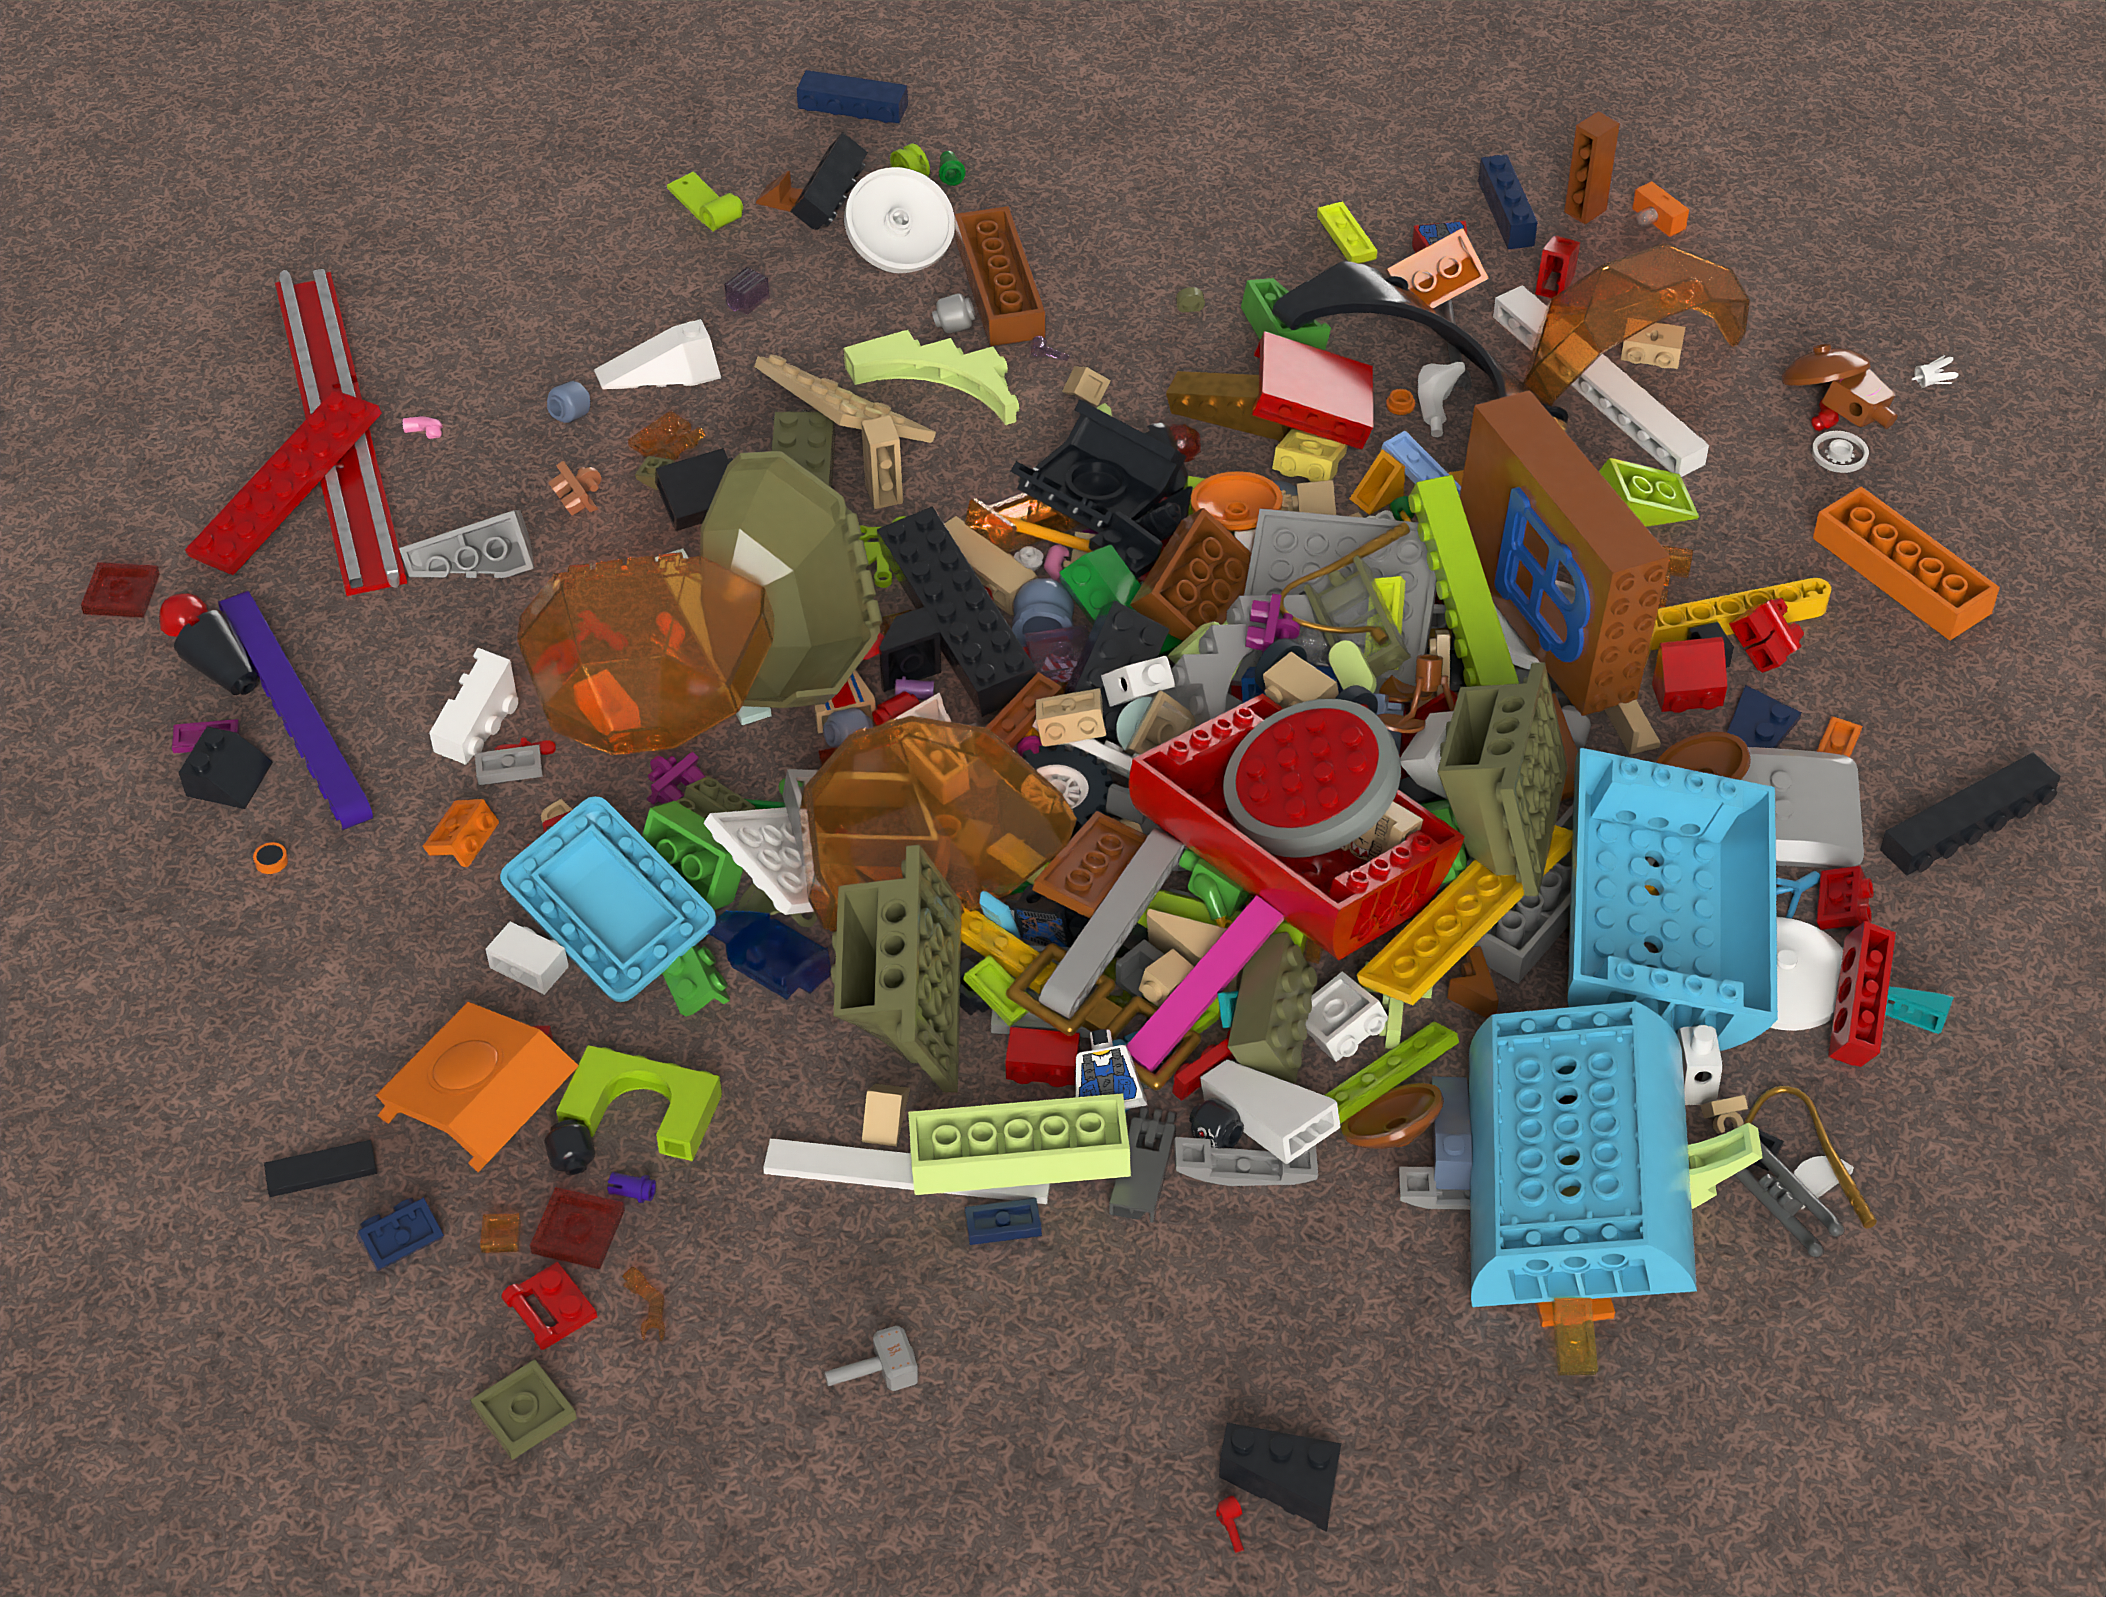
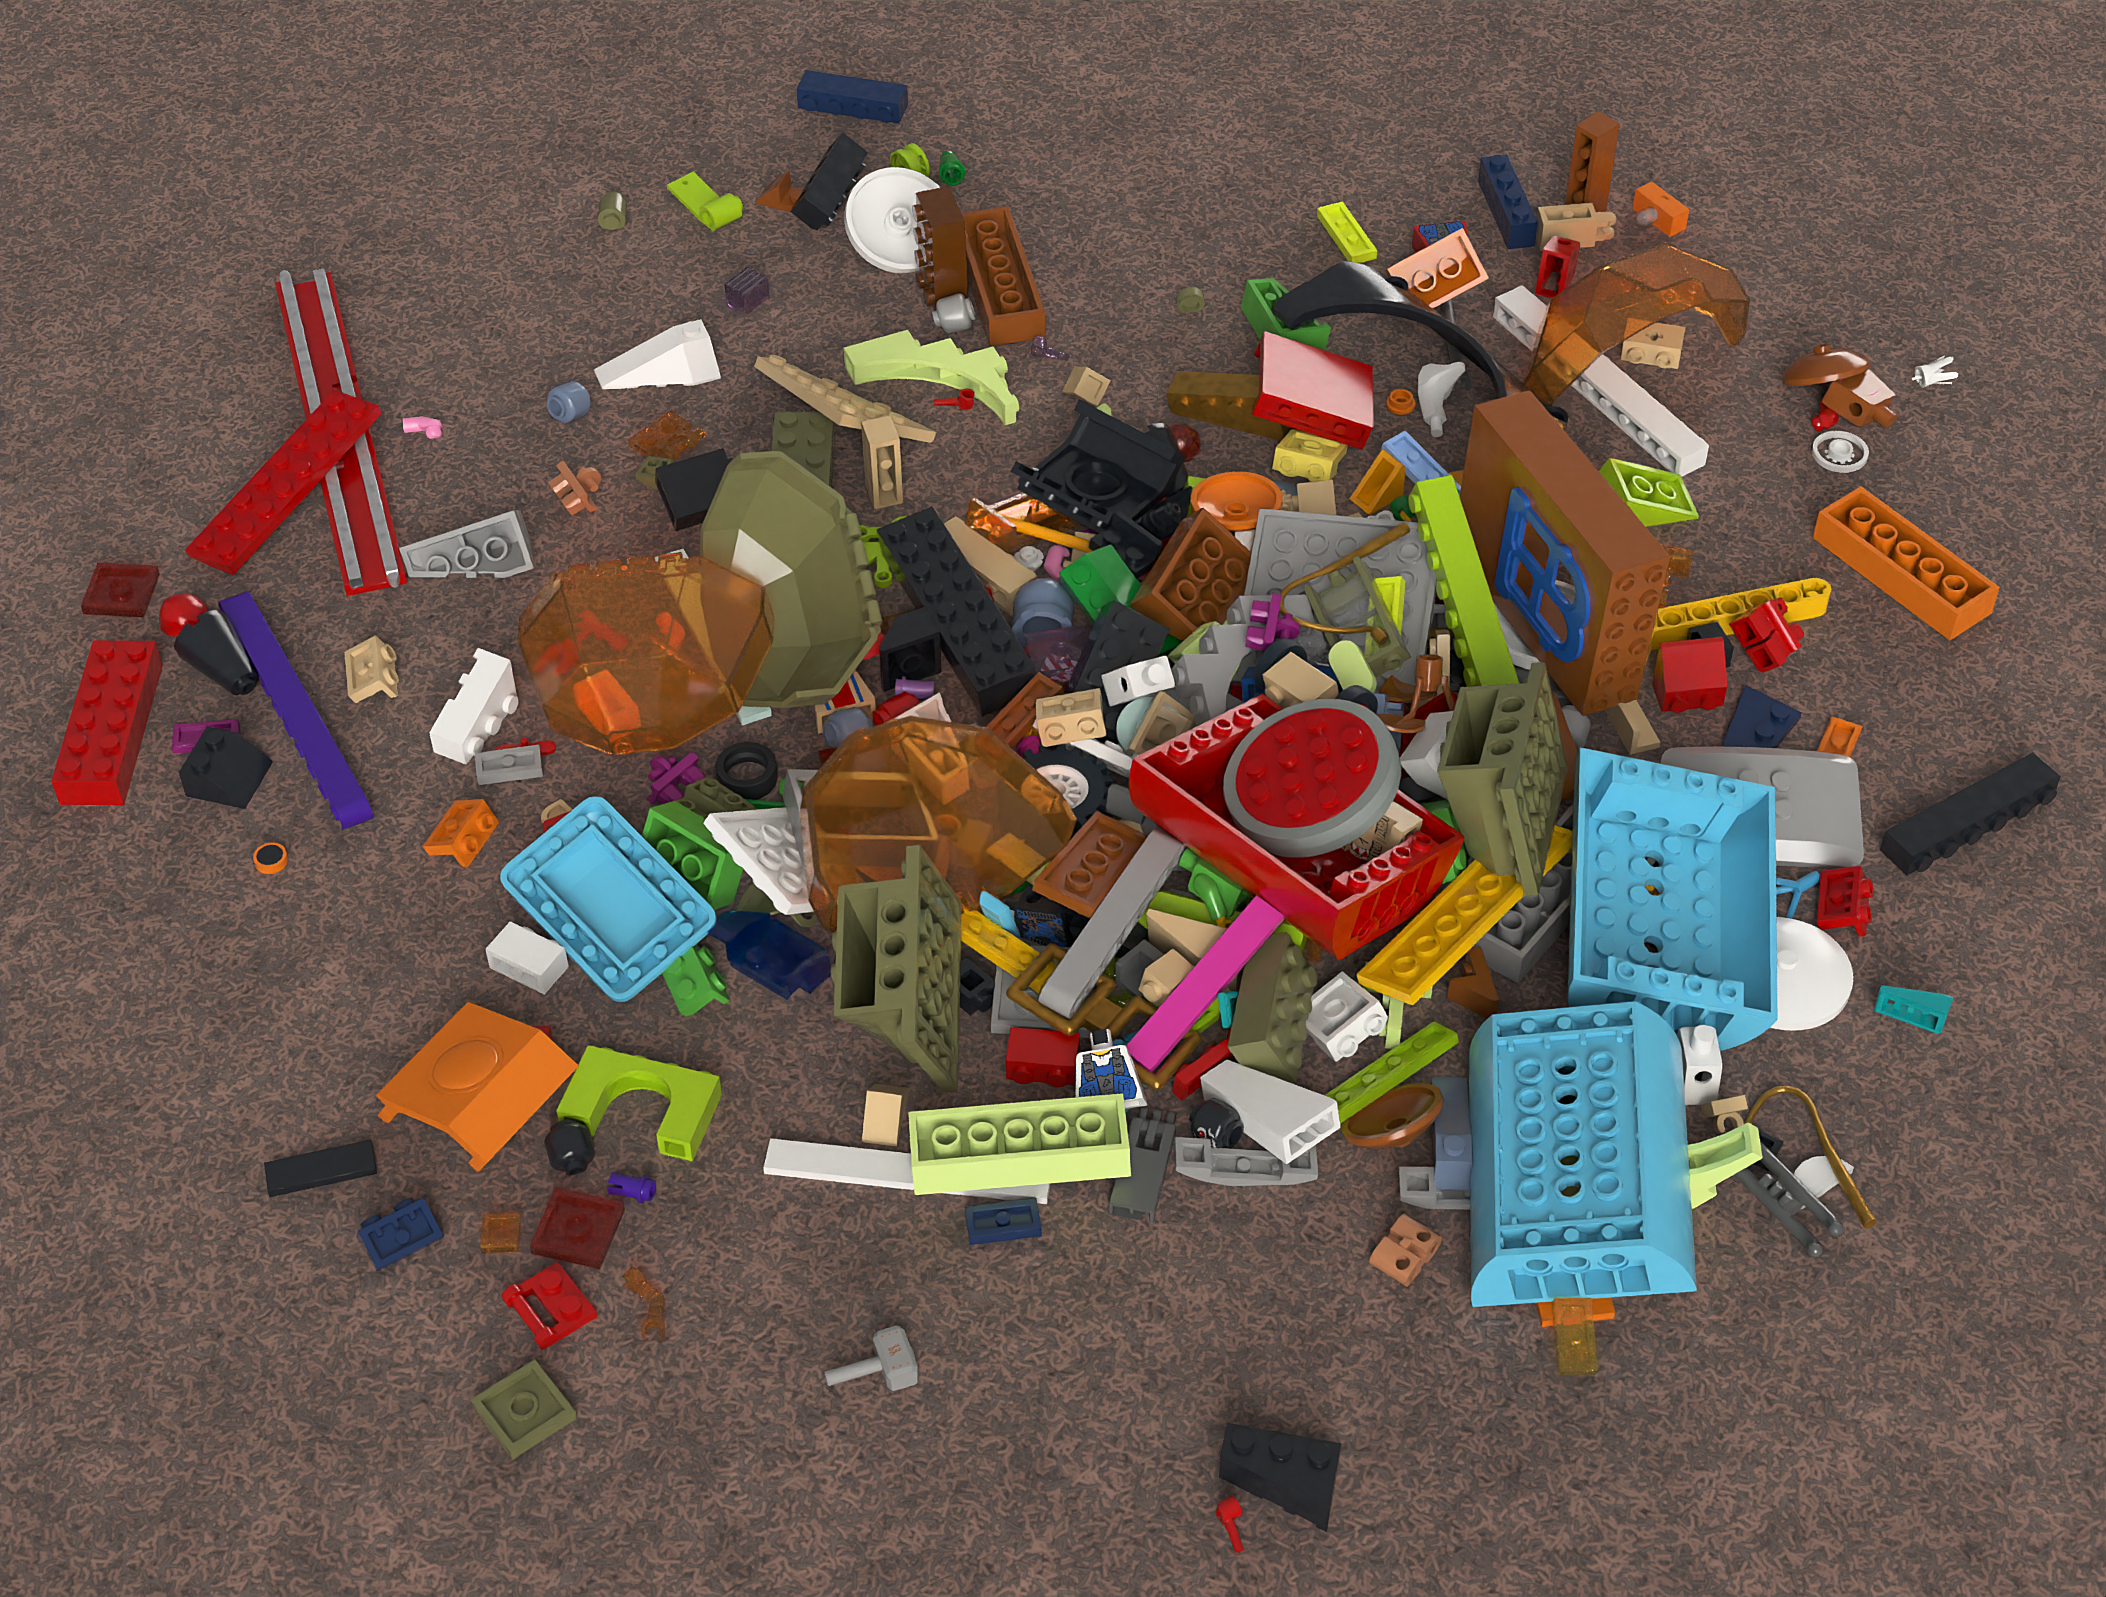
lime tile [963,955,1029,1027] -> none
dark orange dish [1656,732,1751,780] -> none
red brick [1828,921,1896,1067] -> none
none -> red brick [51,640,163,806]
none -> tan bracket [344,635,399,703]
none -> olive brick [598,192,627,230]
none -> black tyre [715,742,778,800]
none -> reddish brown brick [912,186,968,311]
none -> red hand [934,388,975,410]
none -> nougat piece [1369,1213,1442,1287]
none -> tan hinge [1536,203,1616,251]

